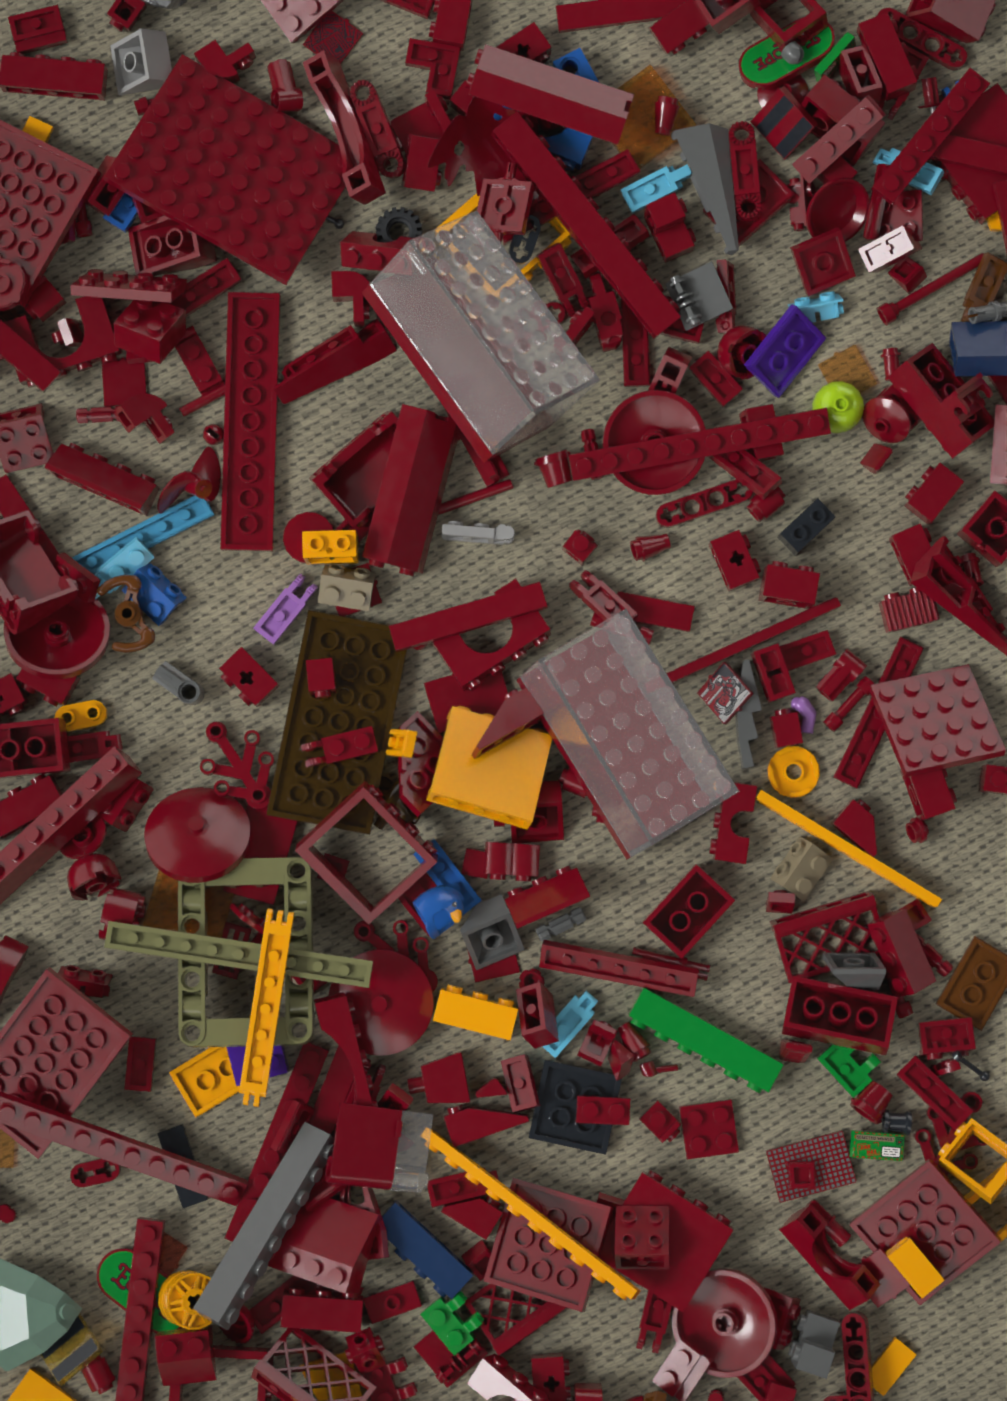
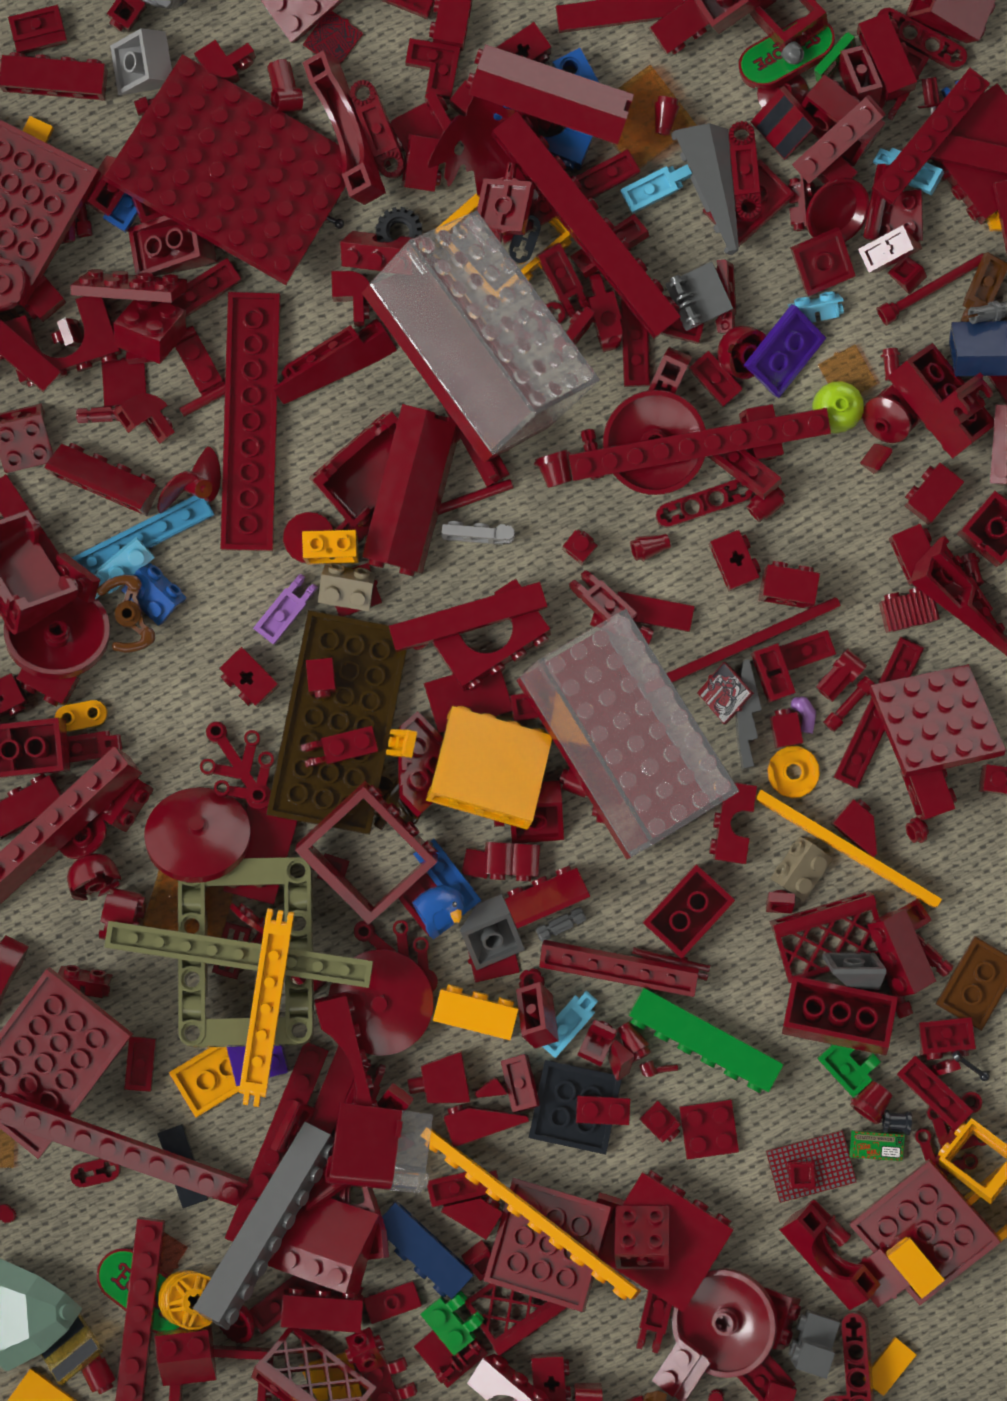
dark grey piece [152,661,205,705] -> none
dark red hinge [203,424,224,445] -> none
dark red slope [472,687,544,759] -> none
dark red brick [644,192,696,263] -> none
black brick [777,498,836,556] -> none
dark red slope [779,1039,813,1063] -> none

